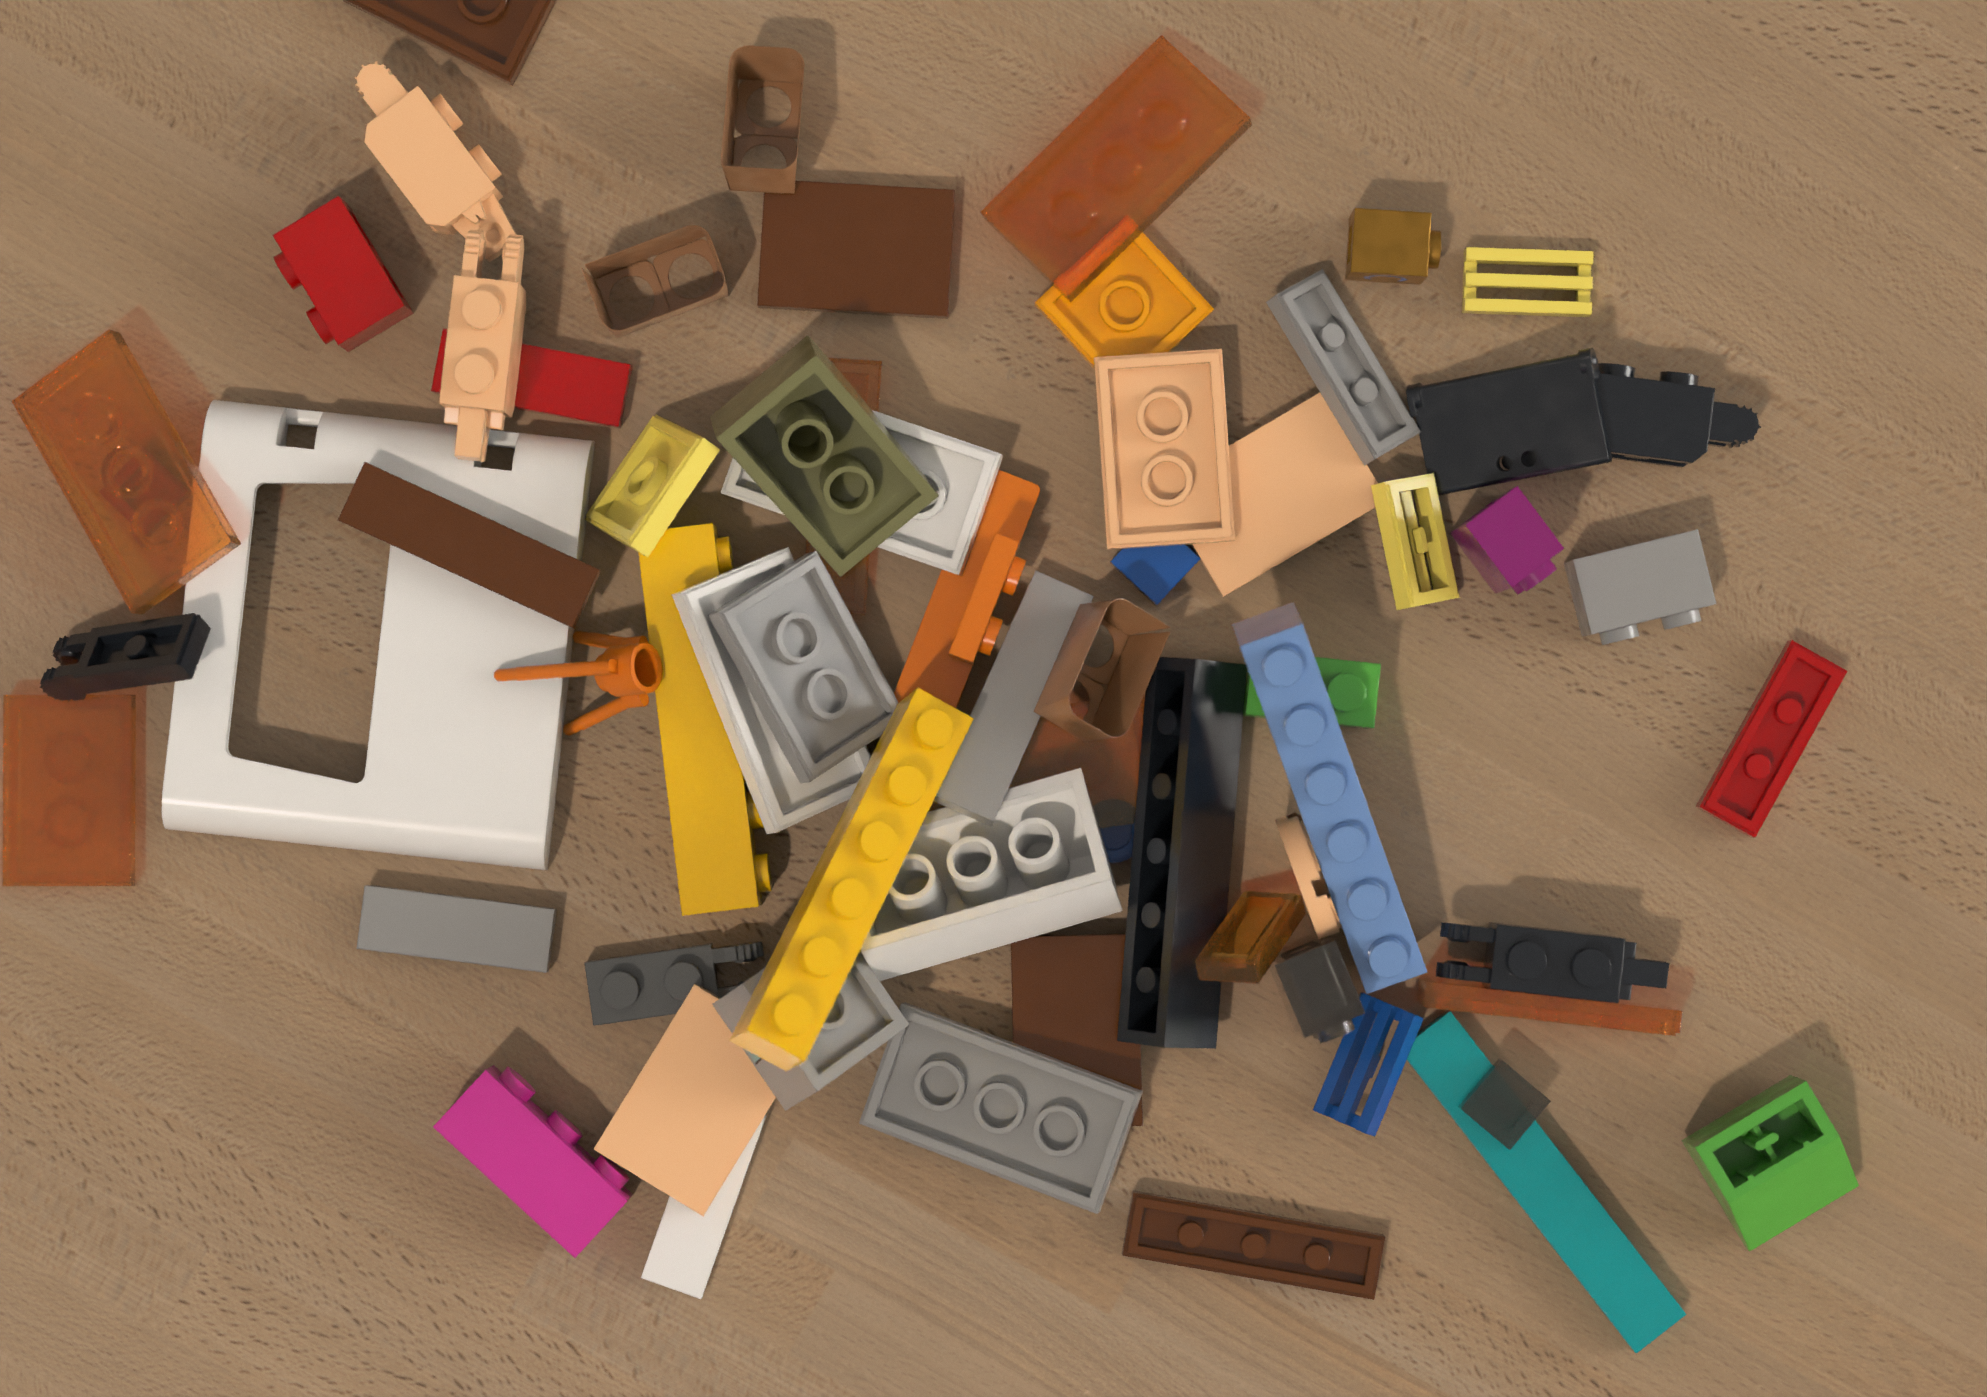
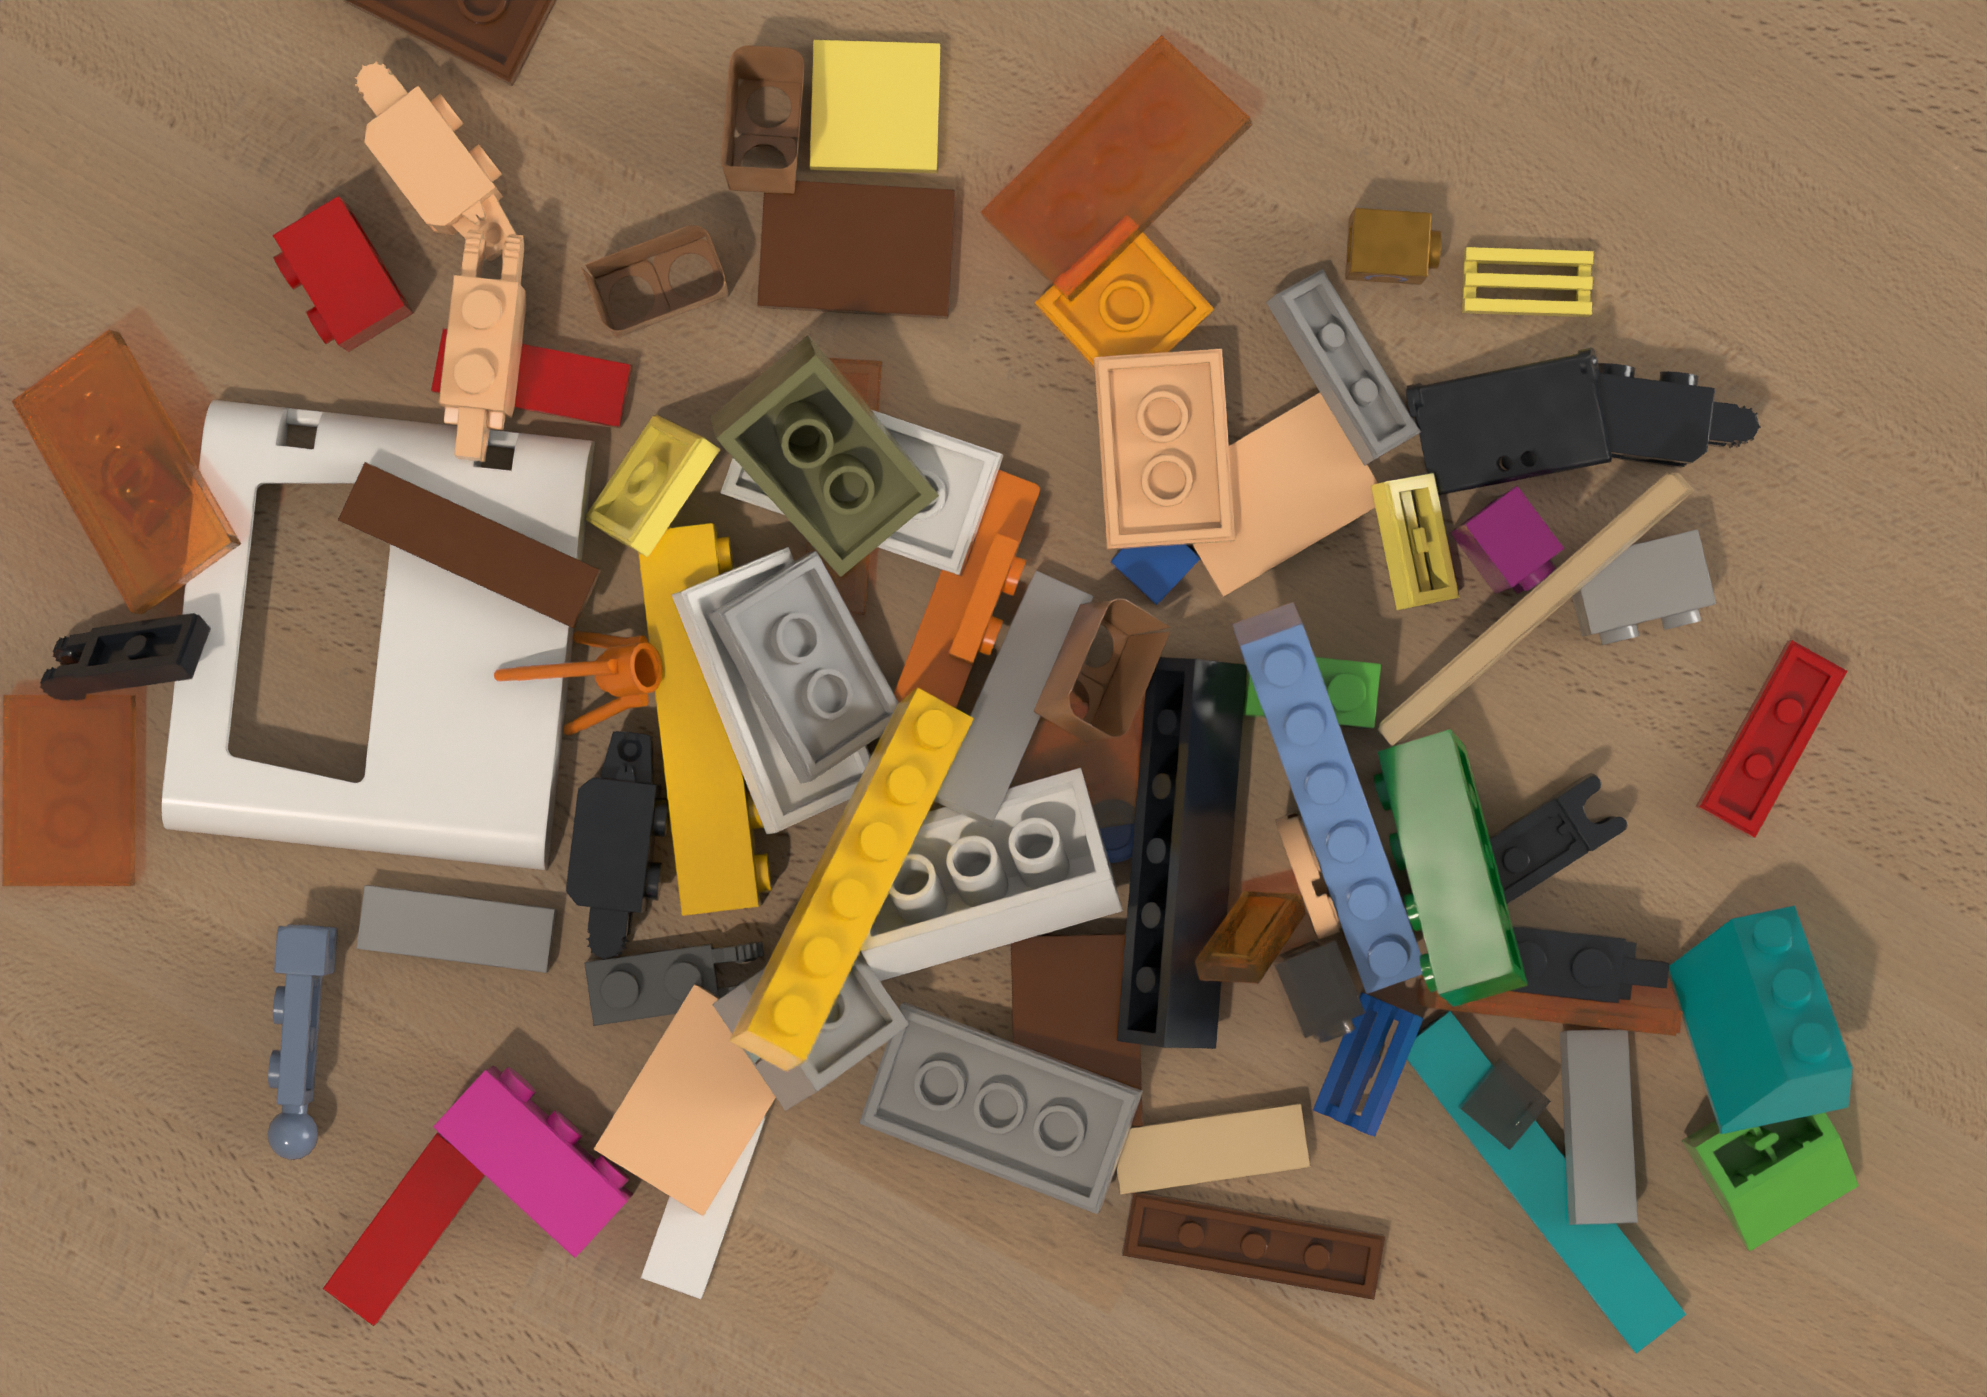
none -> sand blue plate [267,924,338,1160]
none -> red tile [323,1132,485,1326]
none -> black hinge [566,731,670,960]
none -> light yellow tile [810,40,941,173]
none -> tan tile [1116,1102,1310,1195]
none -> brick [1374,729,1528,1007]
none -> tan tile [1378,473,1694,746]
none -> black plate [1419,773,1628,933]
none -> light grey tile [1560,1030,1638,1225]
none -> teal slope [1668,905,1853,1134]

